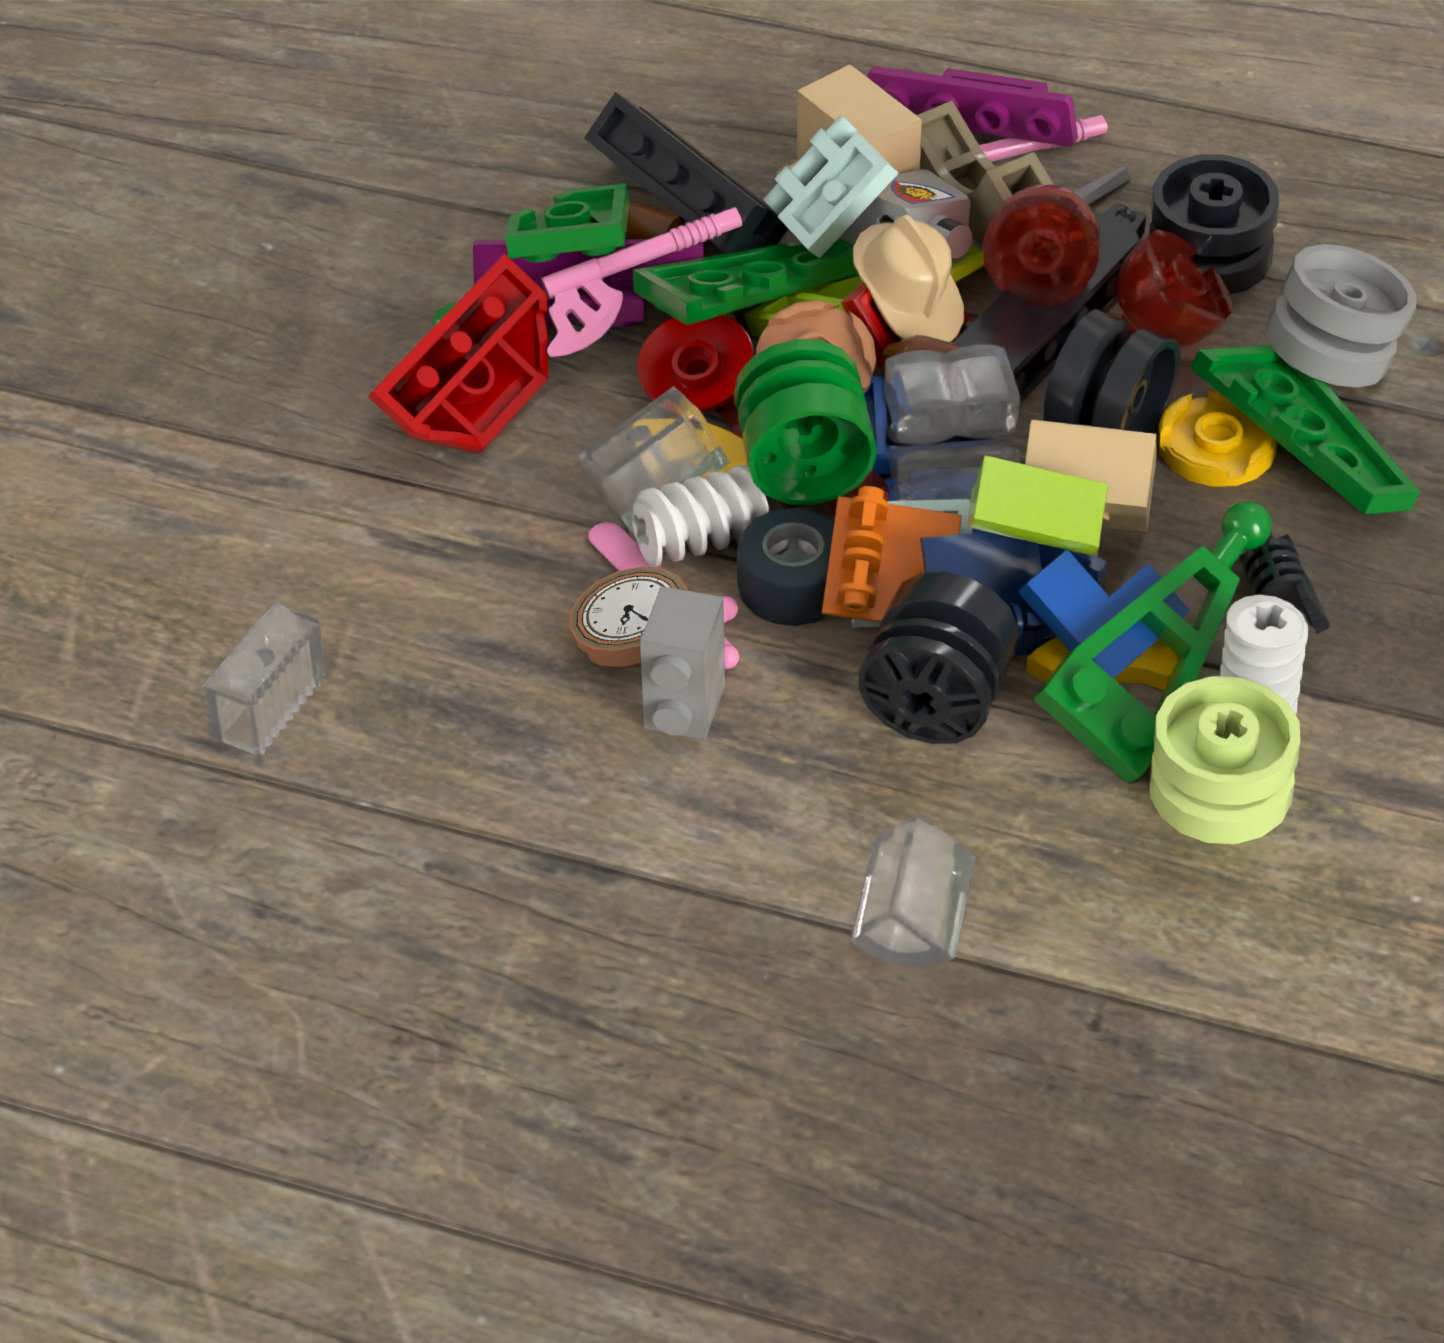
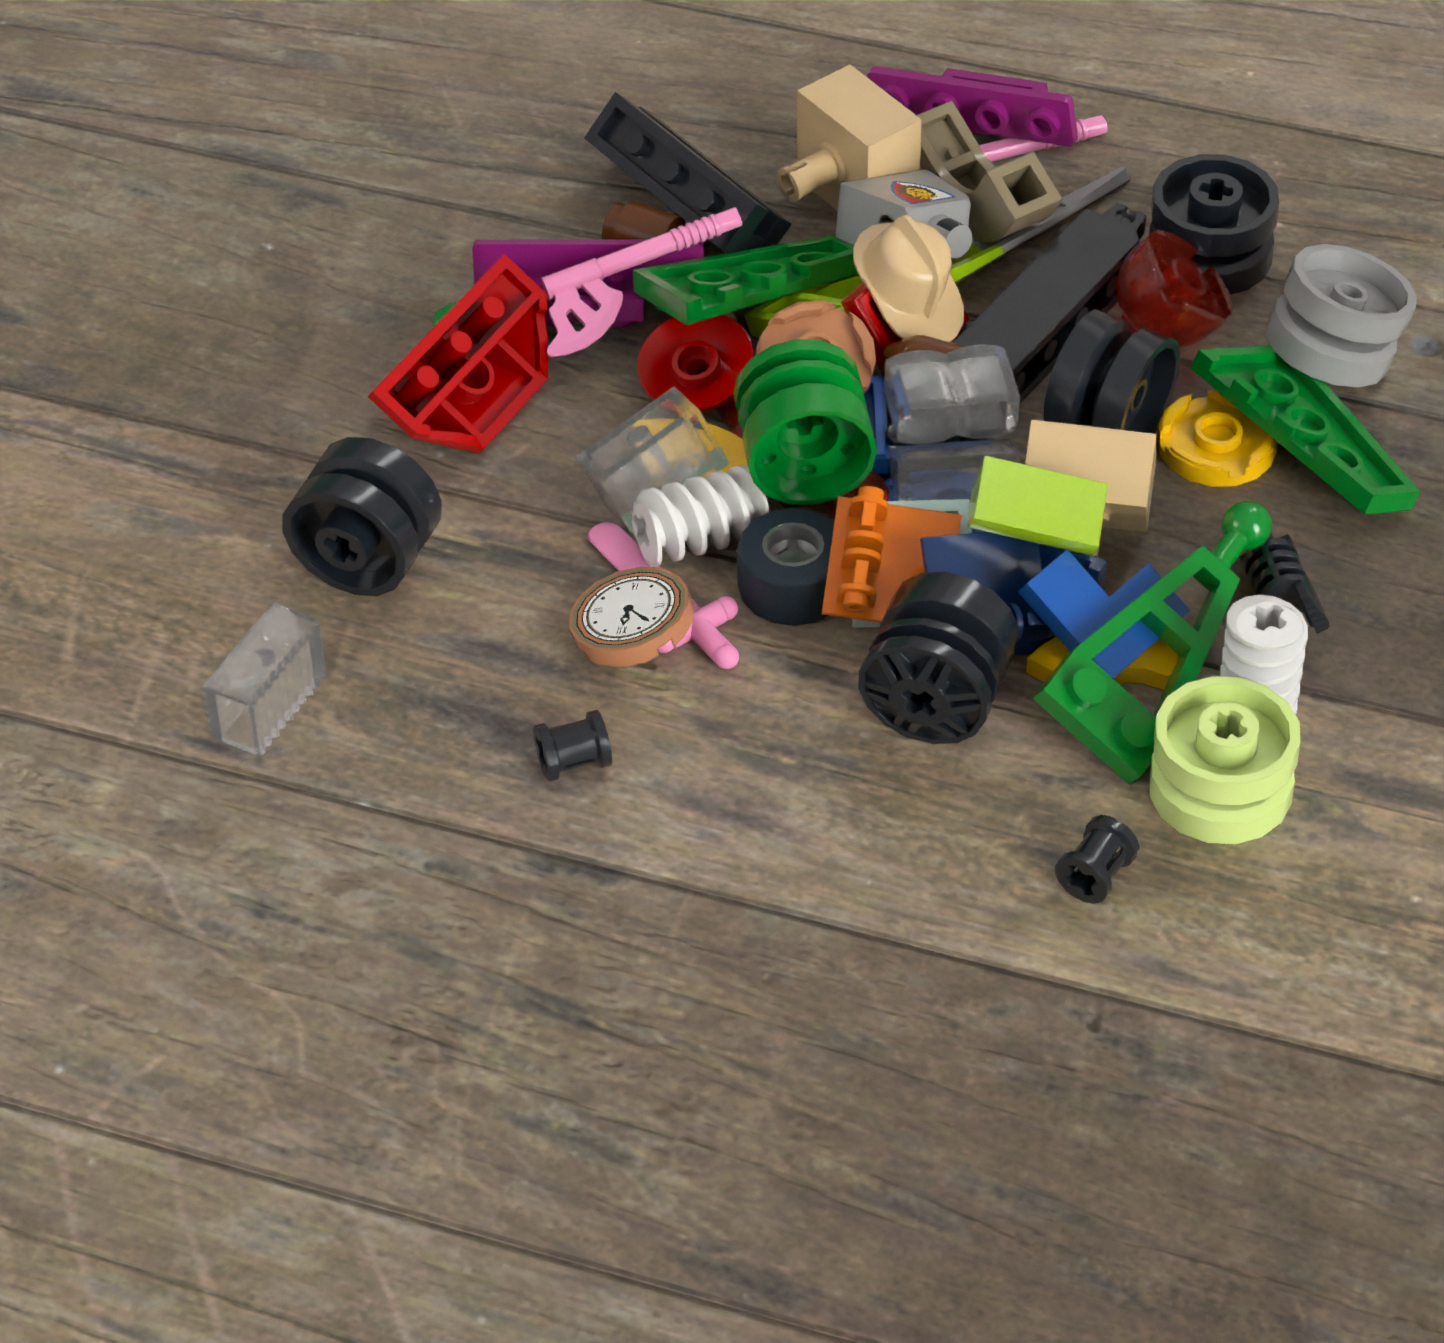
green plate [505,183,629,262] -> none
light grey brick [640,586,725,740] -> none
light aqua plate [763,115,899,258] -> none
clear brick [850,813,976,967] -> none
clear red cylinder [982,184,1102,307] -> none
none -> black wheel [282,437,442,596]
none -> black bush [533,710,612,781]
none -> black bush [1055,815,1140,904]

